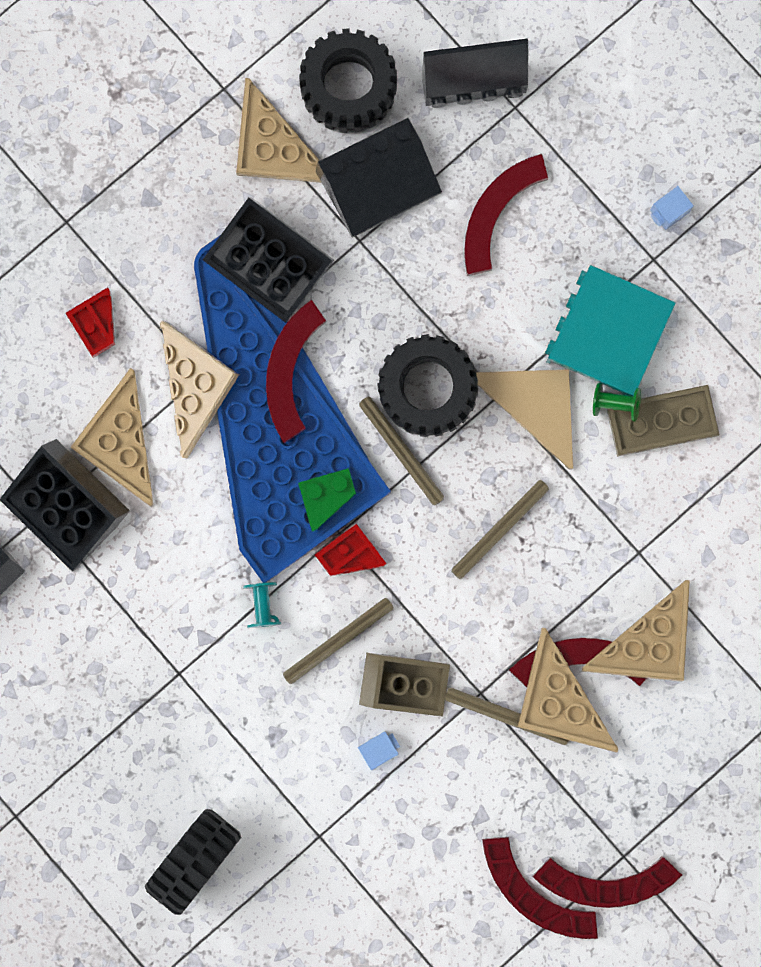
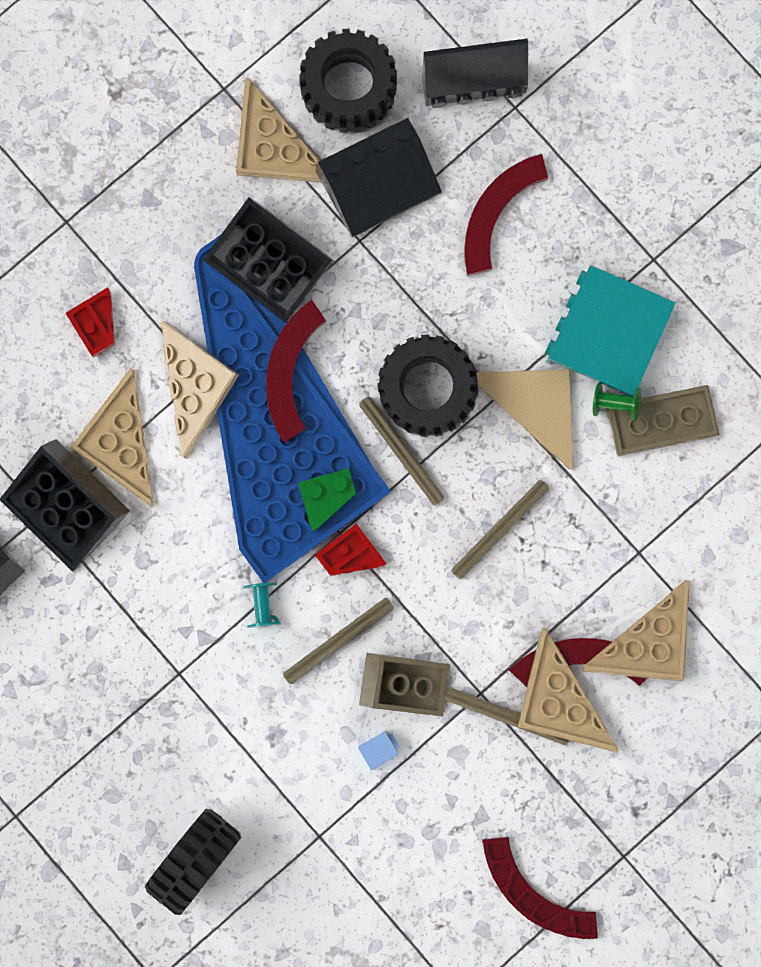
dark red tile [532,856,683,908] -> none
light blue brick [650,186,694,230] -> none

